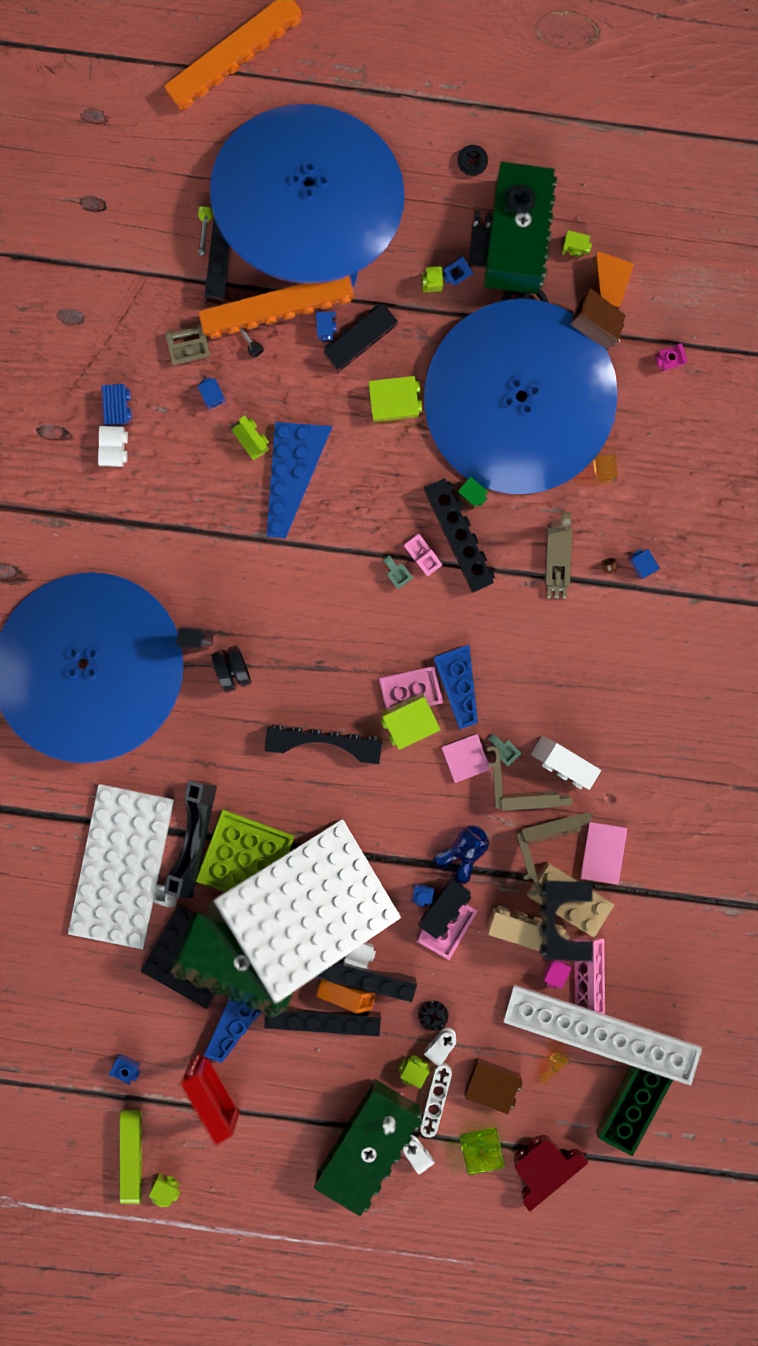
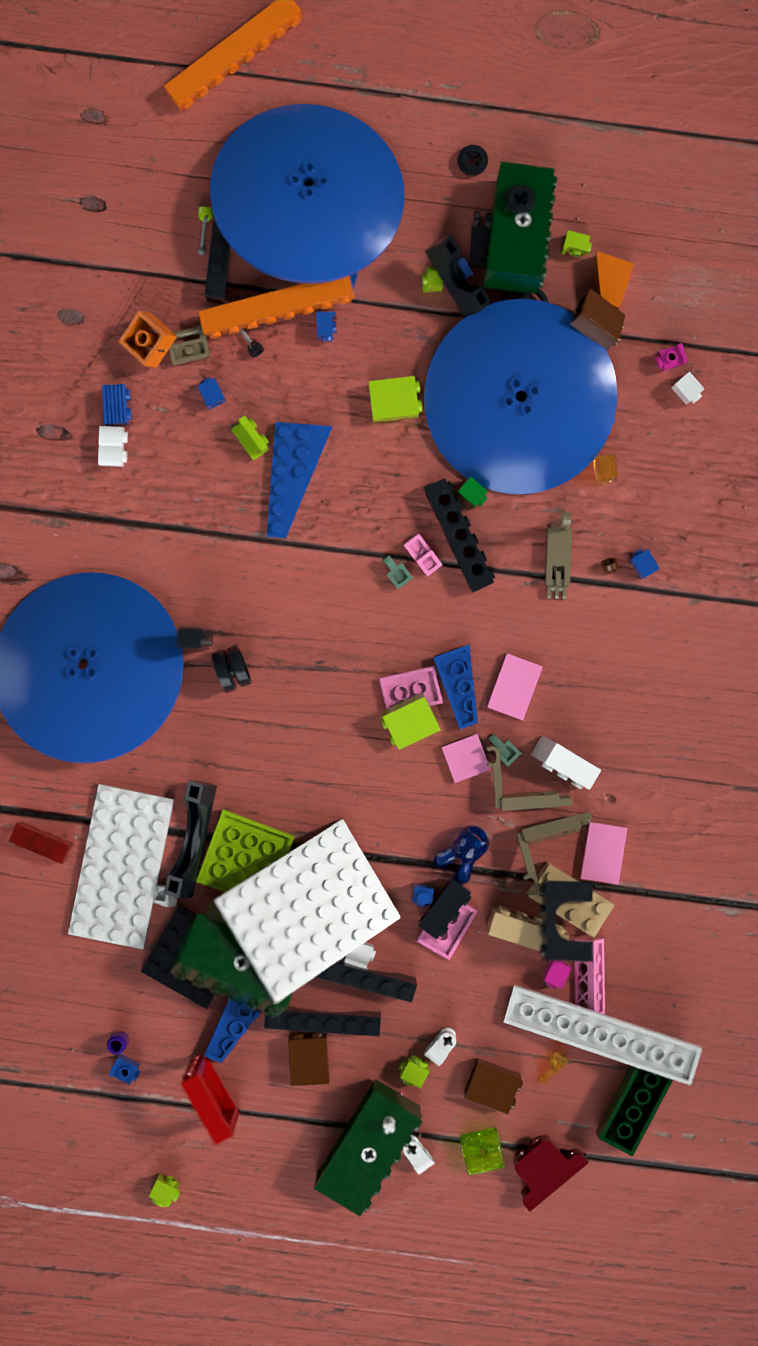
lime beam [120,1110,142,1204] -> none
black arch [265,724,382,765] -> none
orange slope [316,979,377,1013] -> none
black brick [323,303,398,373] -> none
black gear [418,1001,449,1032] -> none
white beam [420,1063,452,1138] -> none
none -> clear red brick [8,821,74,864]
none -> dark purple brick [107,1031,129,1055]
none -> orange brick [118,310,178,368]
none -> reddish brown brick [288,1032,330,1086]
none -> black arch [425,234,491,317]
none -> bright pink tile [487,653,543,720]
none -> white brick [671,372,704,405]

